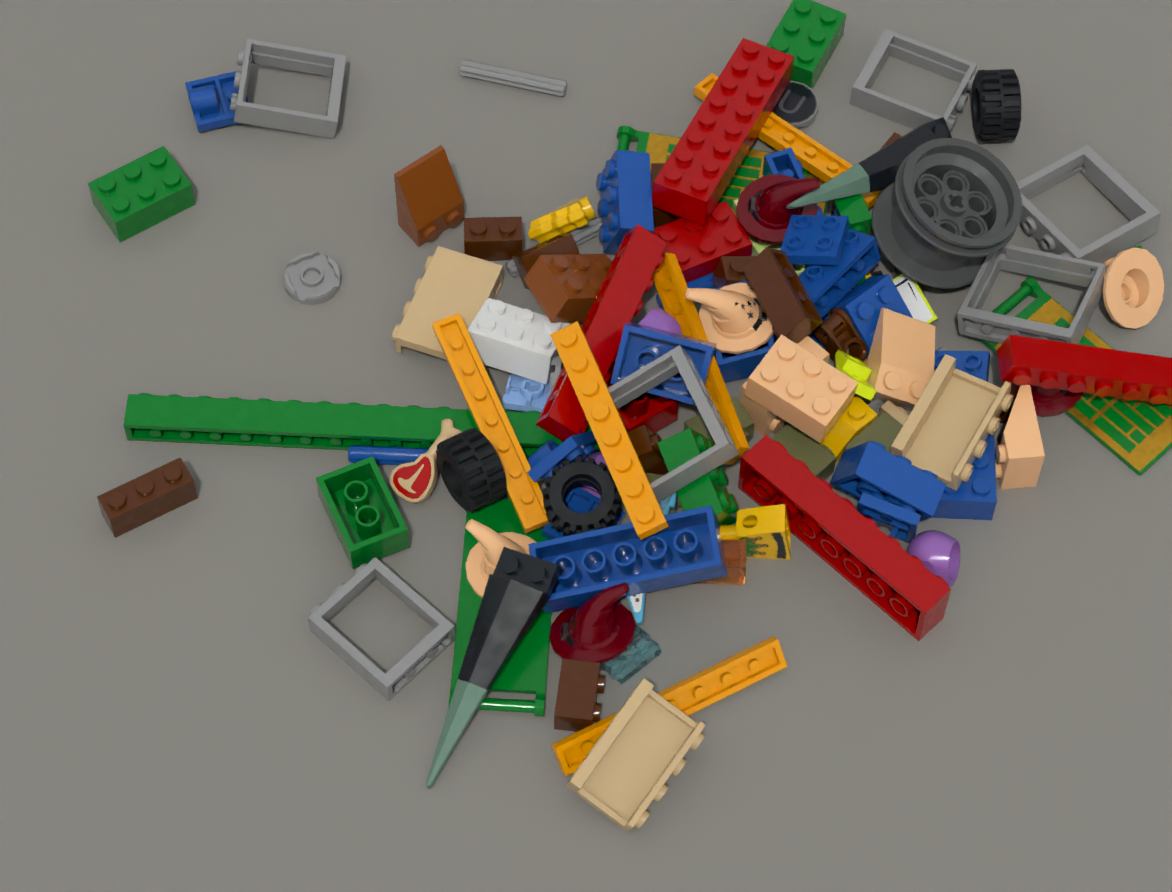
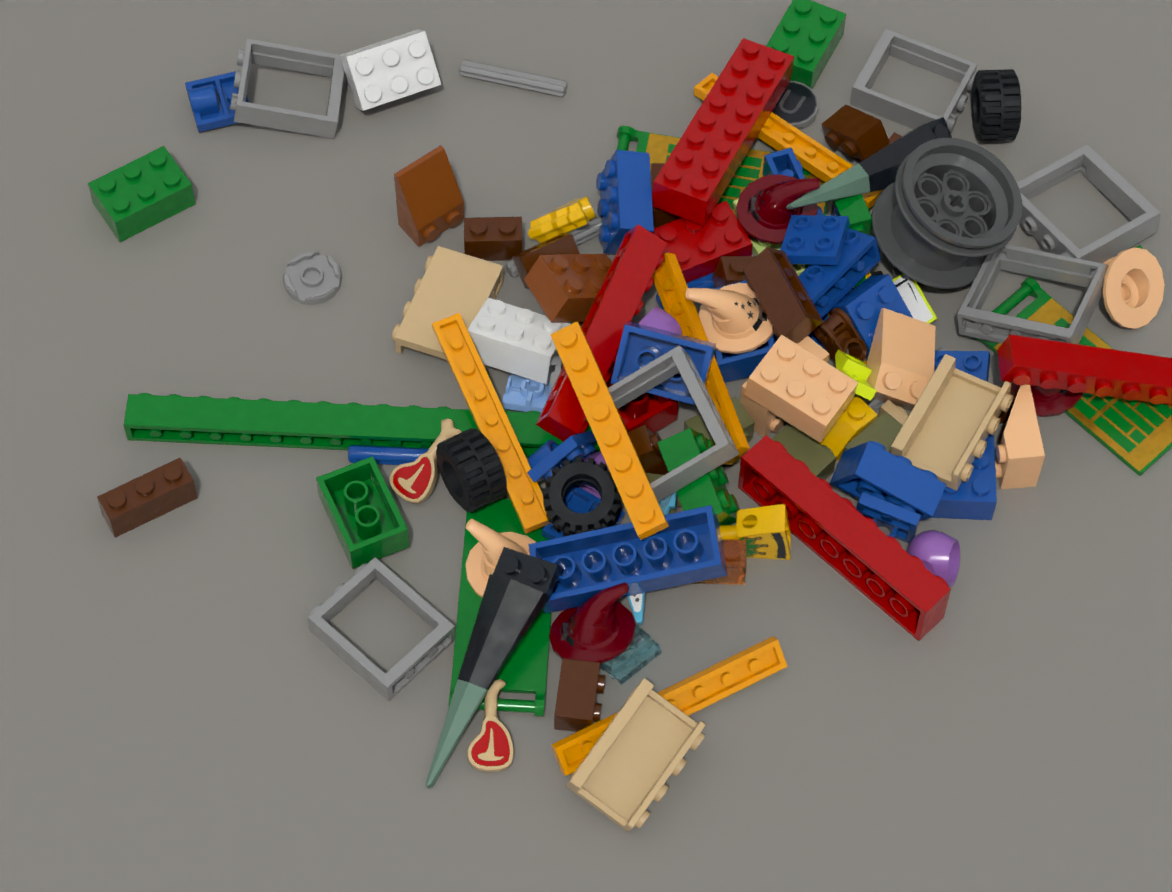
none -> white brick [340,29,442,111]
none -> piece [467,679,514,772]
none -> reddish brown brick [821,104,890,160]

